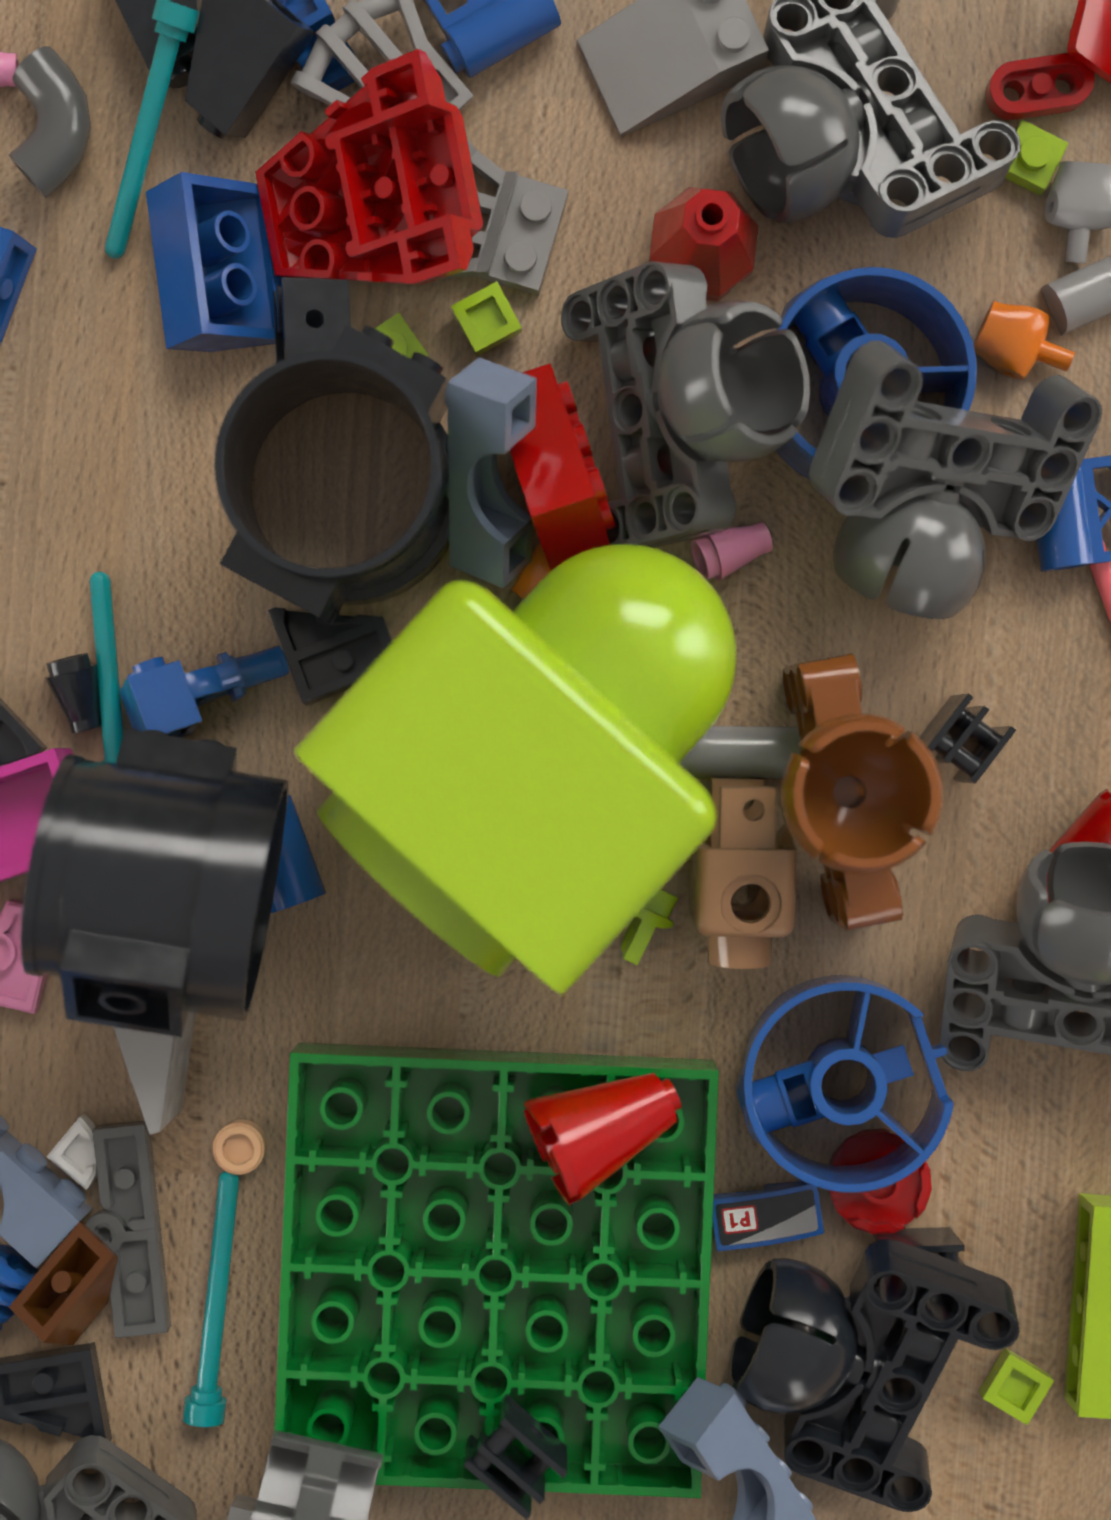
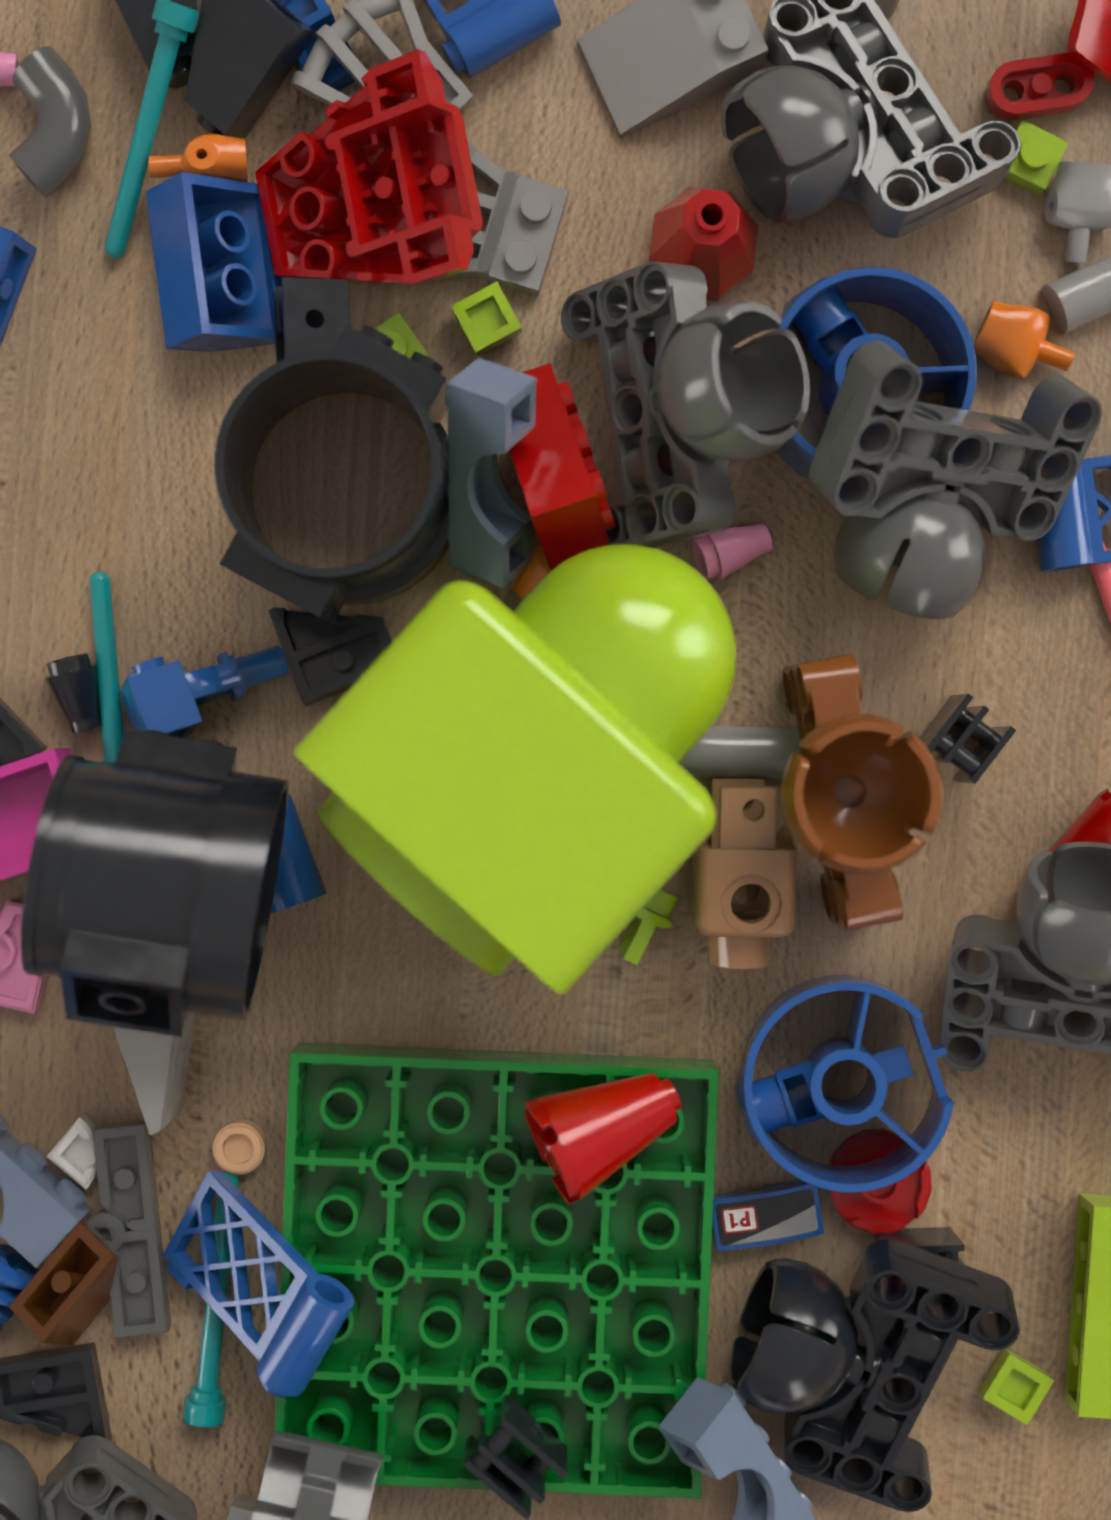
none -> orange piece [148,134,248,182]
none -> blue piece [163,1170,354,1398]

